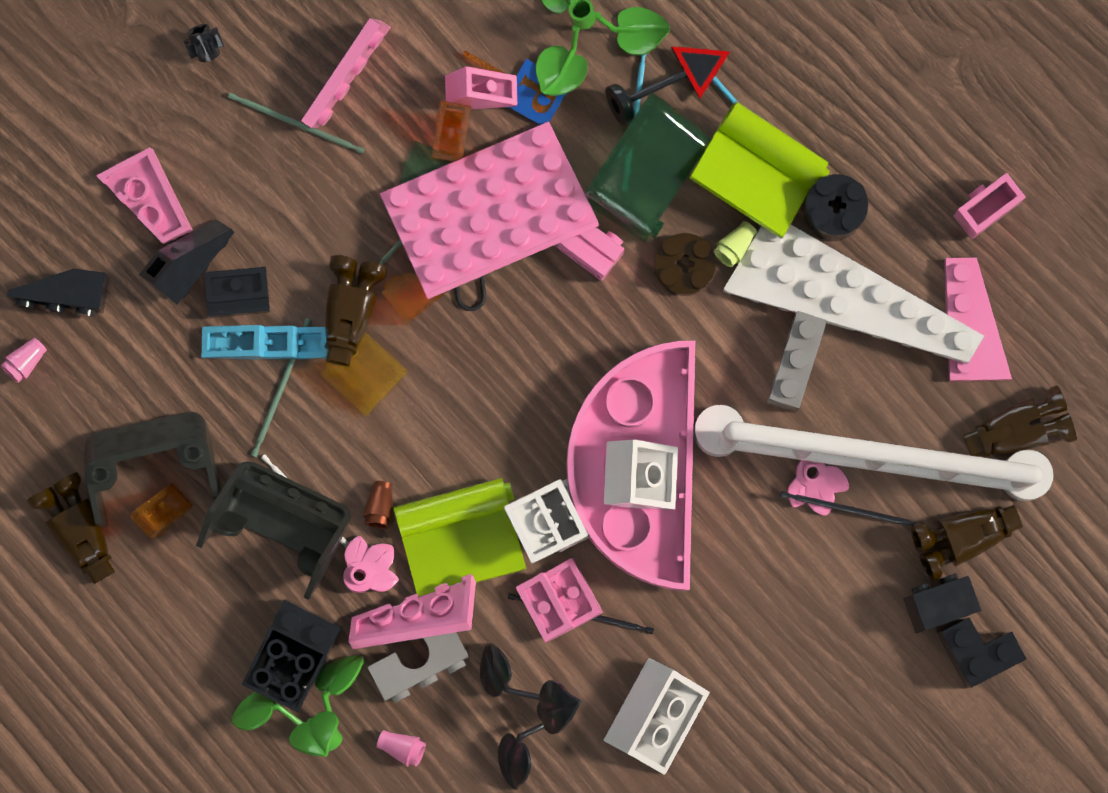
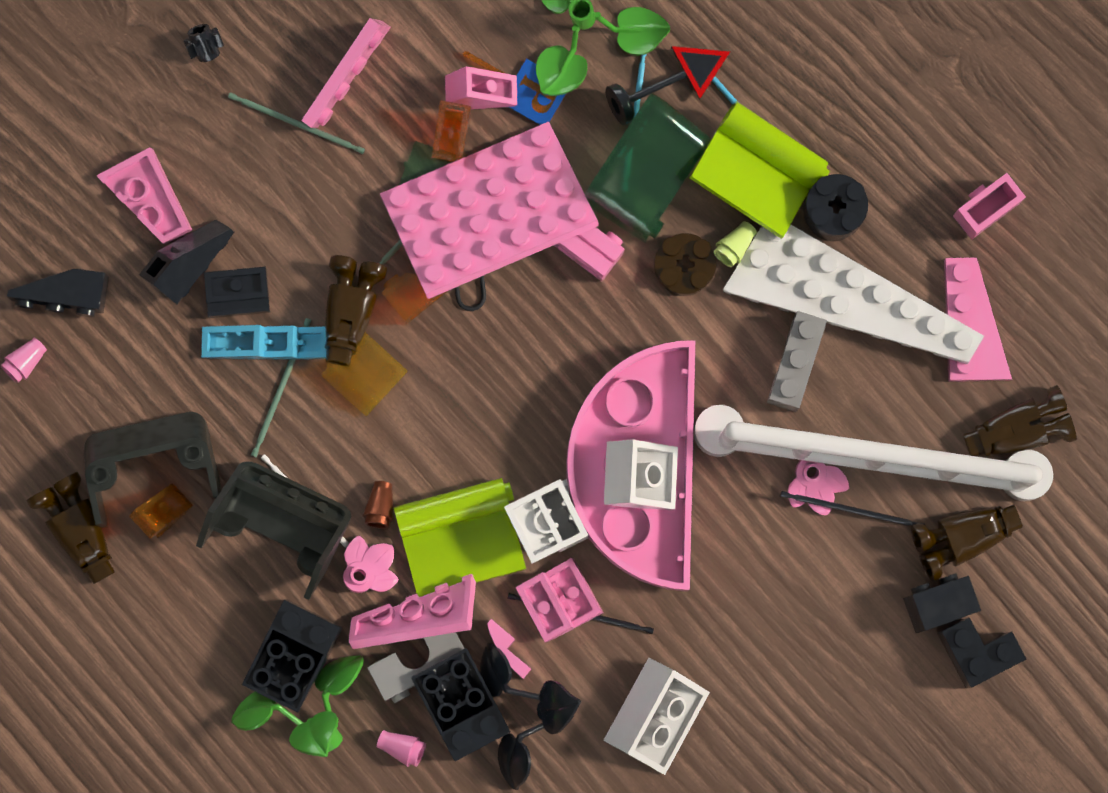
none -> black slope [411,648,511,761]
none -> bright pink slope [487,619,531,679]

